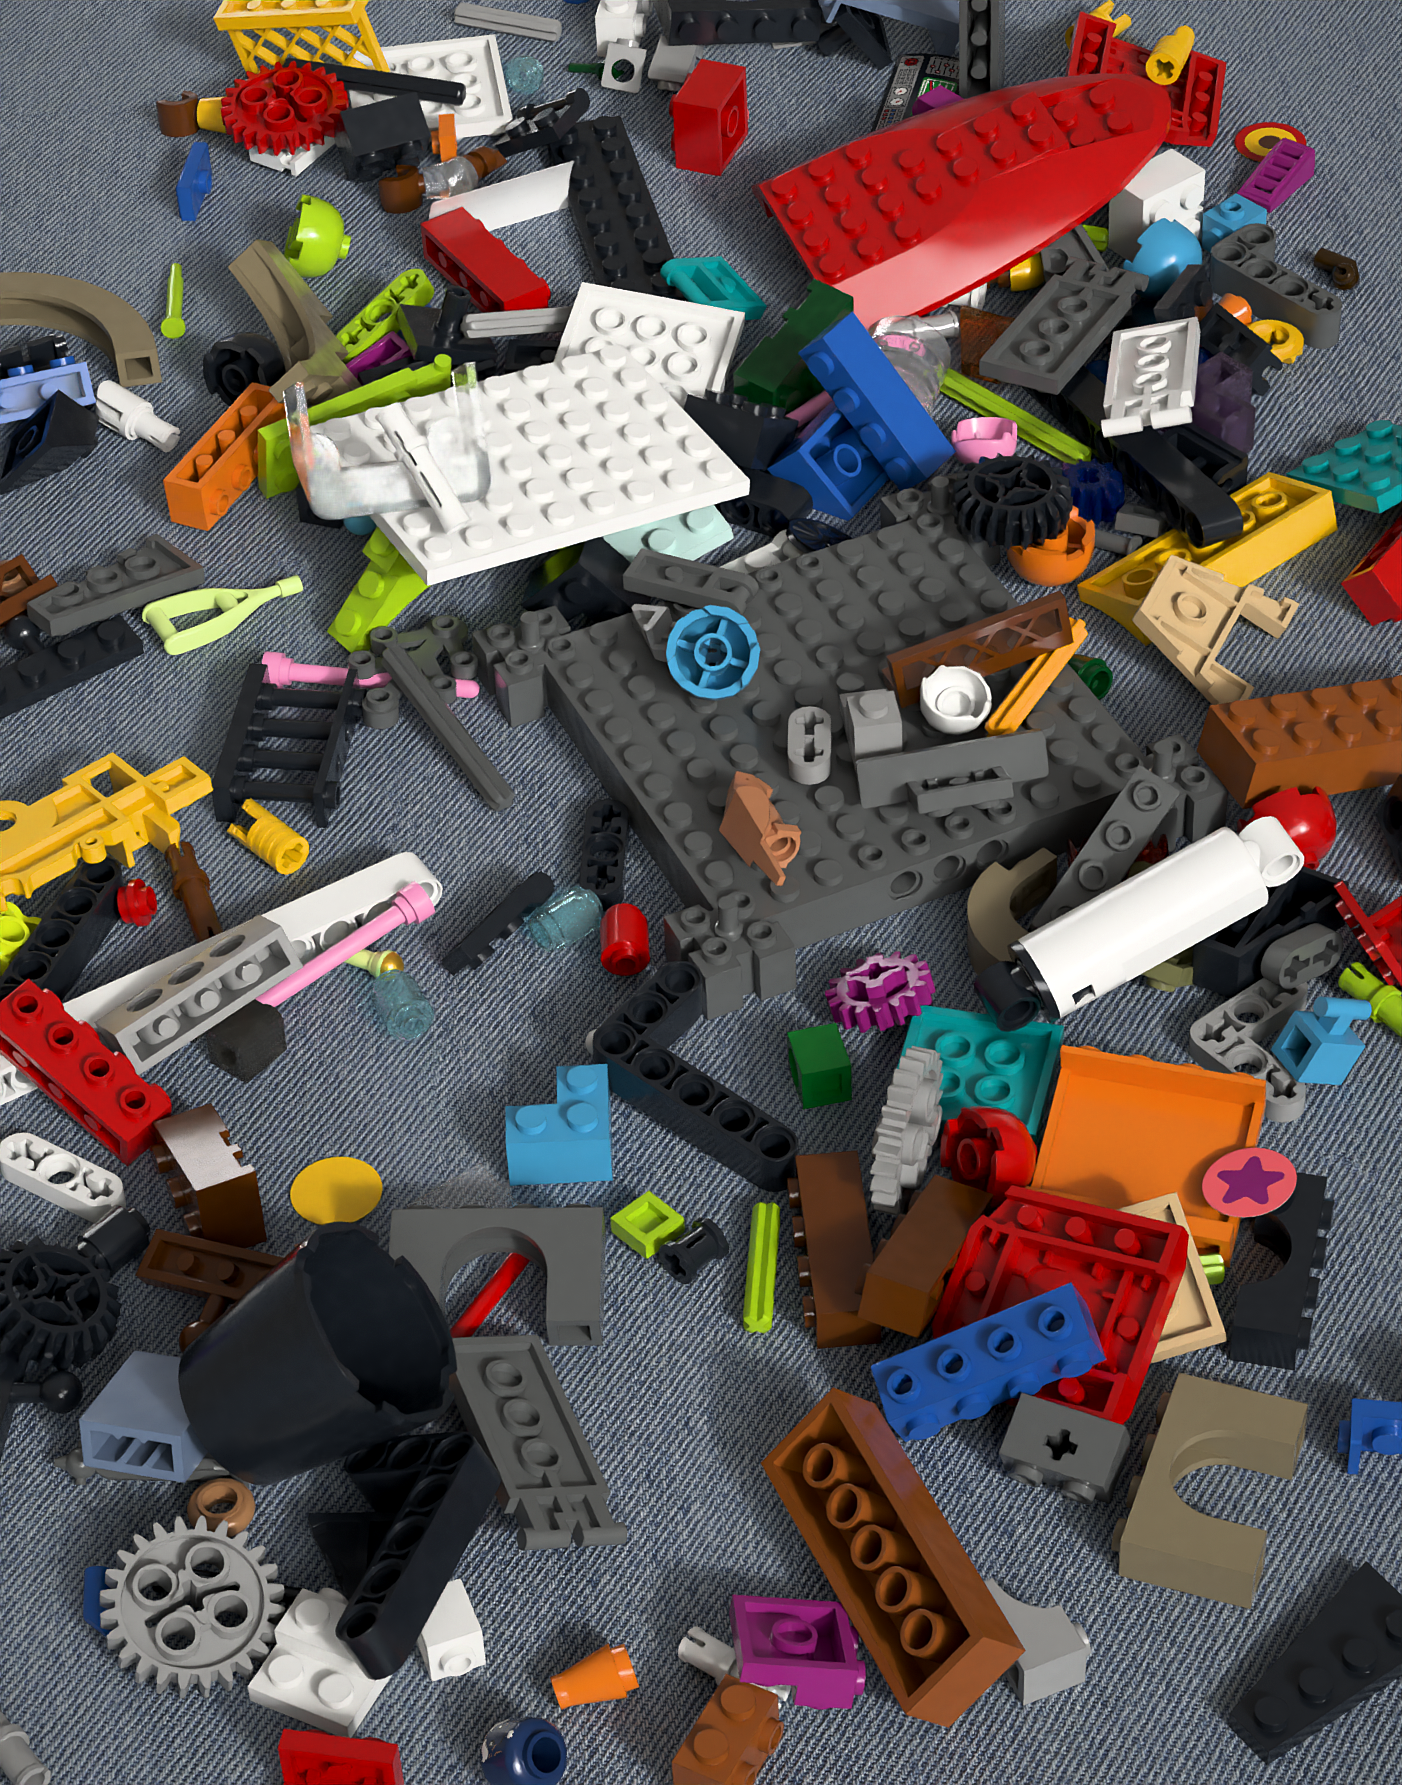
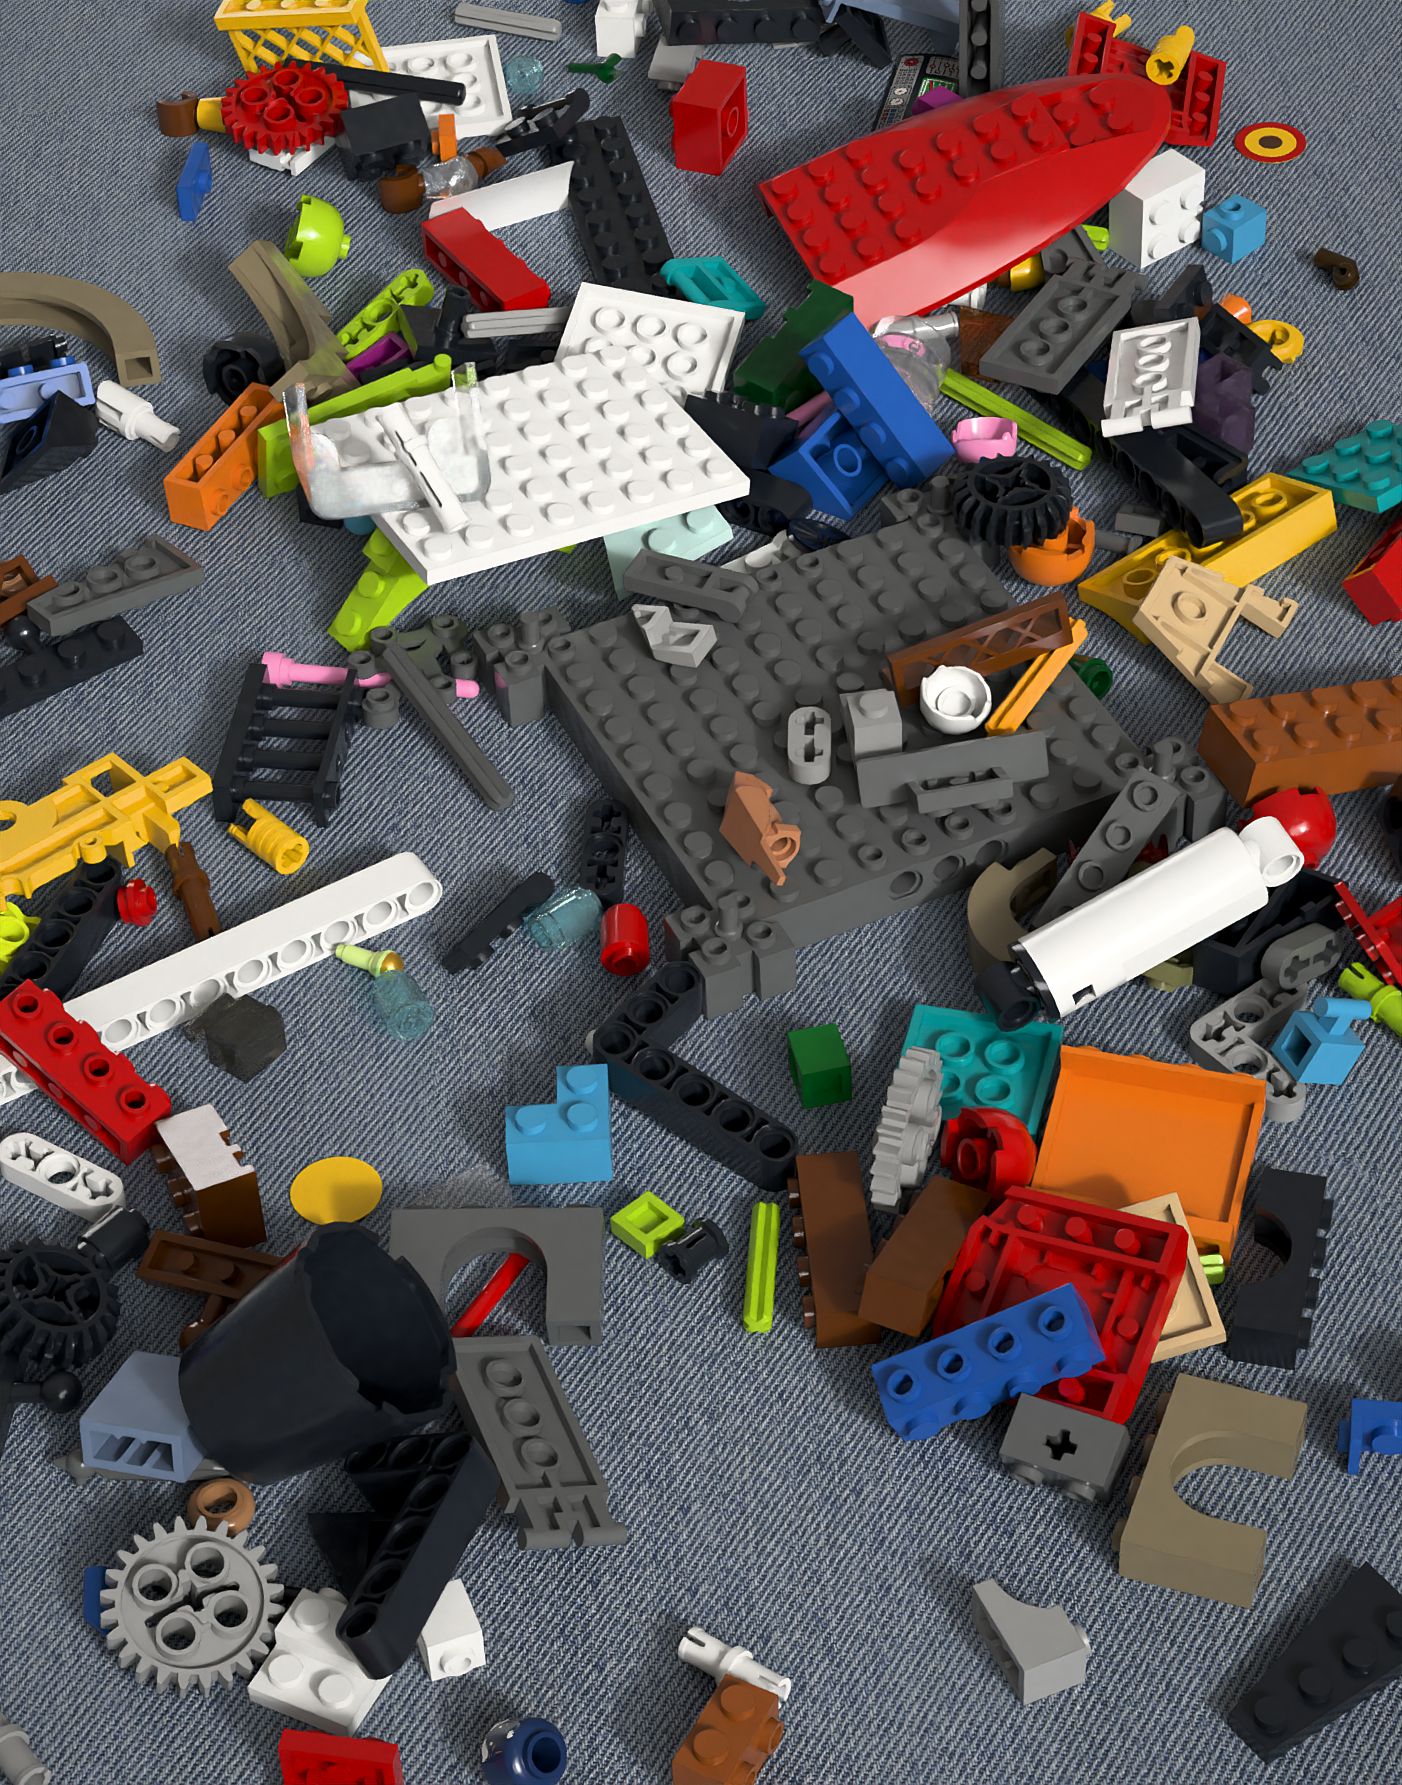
light grey brick [94,915,303,1075] -> none
yellowish green piece [142,575,303,655] -> none
lime piece [161,263,186,339] -> none
bright pink piece [229,881,435,1029] -> none
black brick [520,537,652,624] -> none
orange cone [550,1643,639,1710] -> none
light grey bracket [601,38,647,94] -> none
dark azure cylinder [666,605,760,701] -> none
magenta plate [729,1594,866,1710] -> none
dark orange brick [761,1387,1026,1728] -> none
magenta gear [825,951,936,1033] -> none
clear blue gear [1061,458,1125,528] -> none
dark azure cylinder [1123,218,1202,300] -> none
coral sticker [1202,1148,1297,1217] -> none
dark grey beam [1209,223,1342,349] -> none
magenta slope [1237,138,1315,213] -> none

